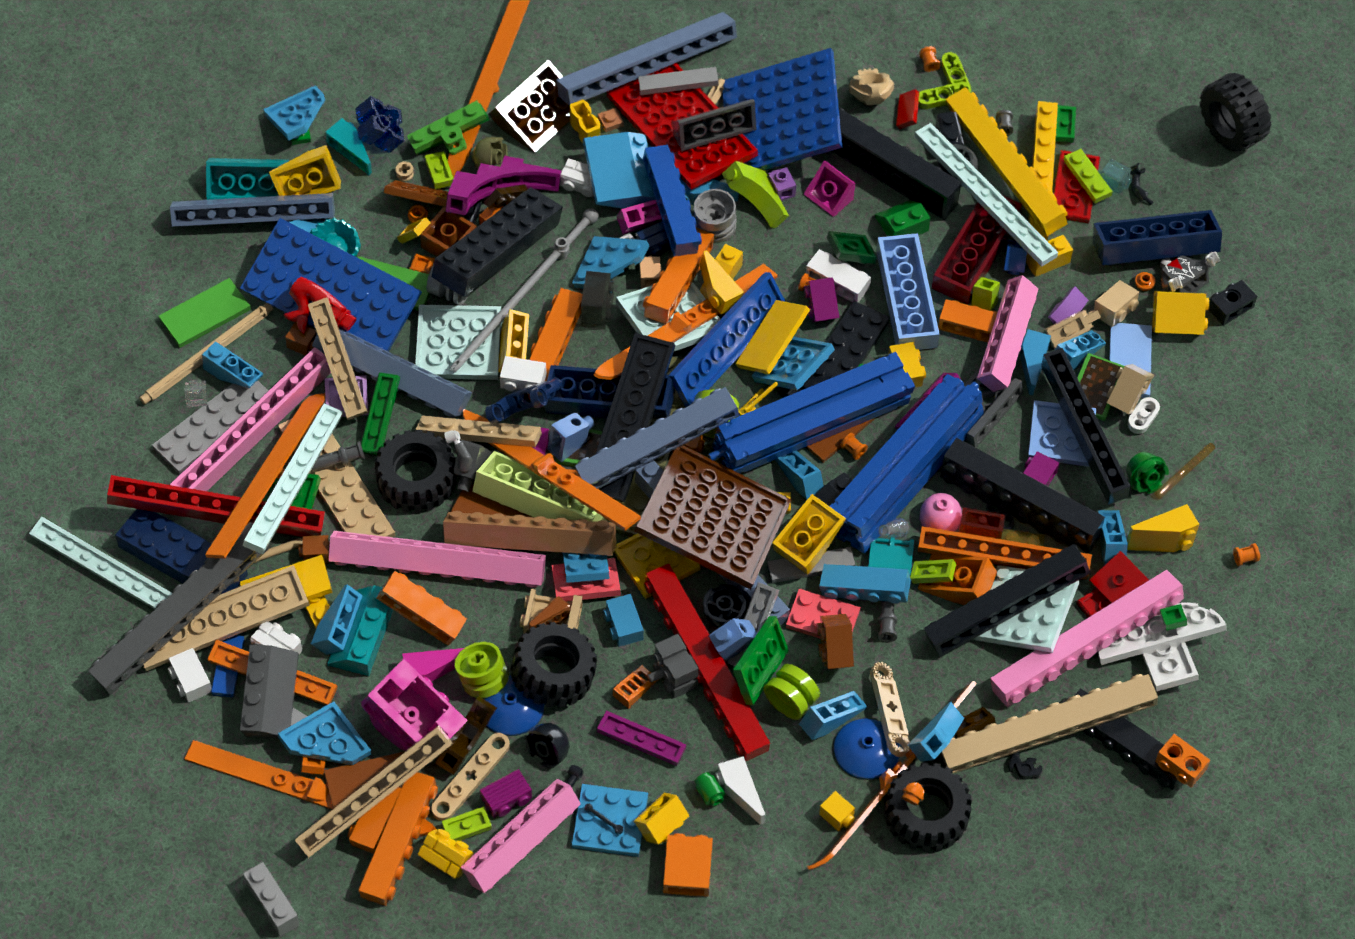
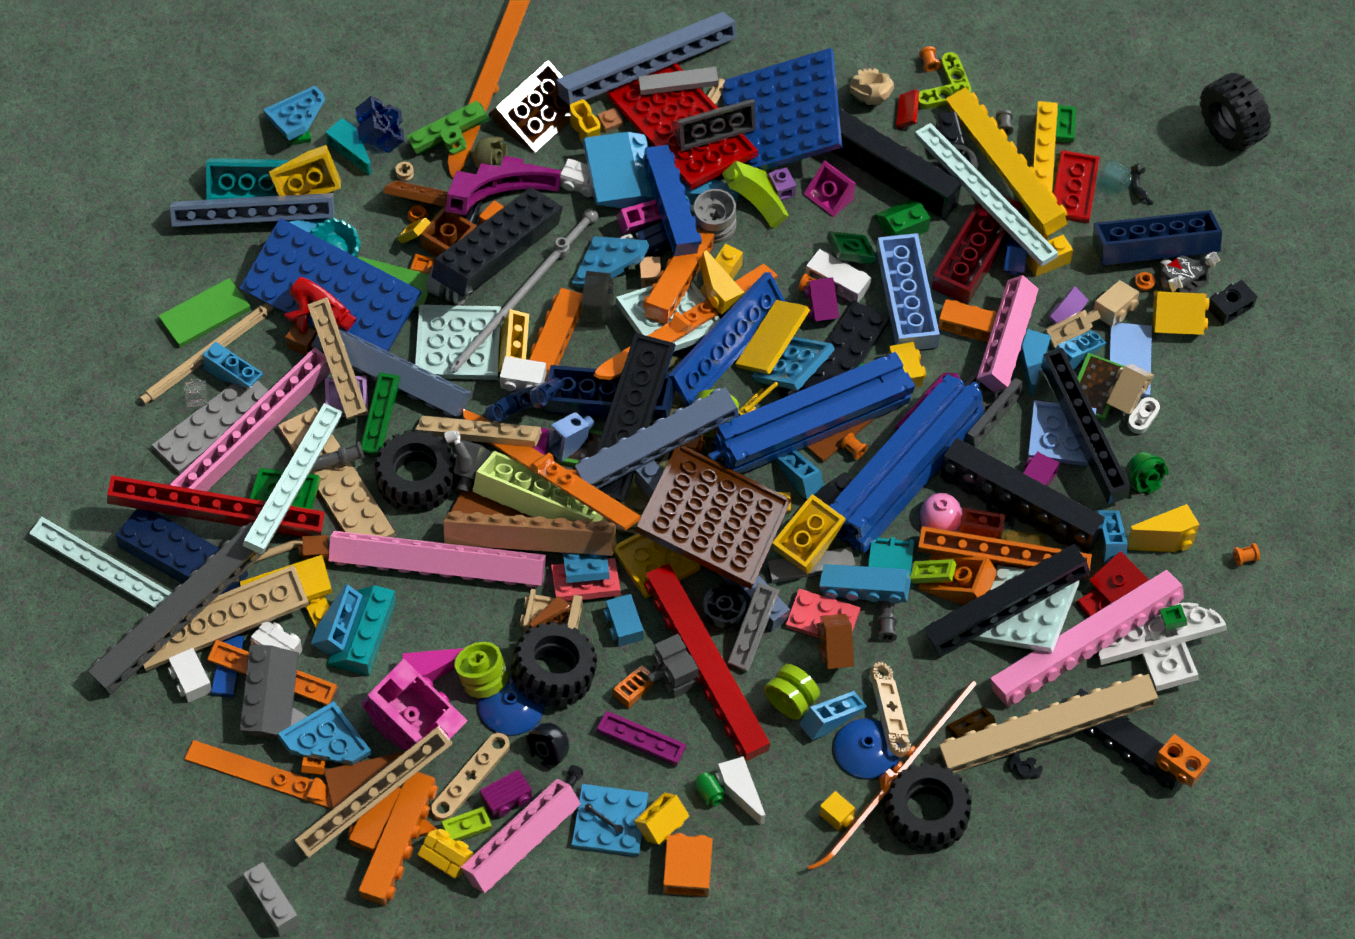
orange piece [205,393,326,559] -> none
orange brick [376,571,467,646] -> none
lime plate [425,151,454,189] -> none
dark brown arch [435,696,497,775] -> none
dark brown plate [484,184,528,208] -> none
medium blue torso [709,619,757,661] -> none
green plate [733,616,789,705] -> none
clear cone [879,518,910,539] -> none
orange plate [902,782,924,806] -> none
dark azure slope [908,702,964,762] -> none
lime brick [971,277,1000,311] -> none
lime plate [1063,149,1113,203] -> none
clear orange bar [1154,443,1215,499] -> none

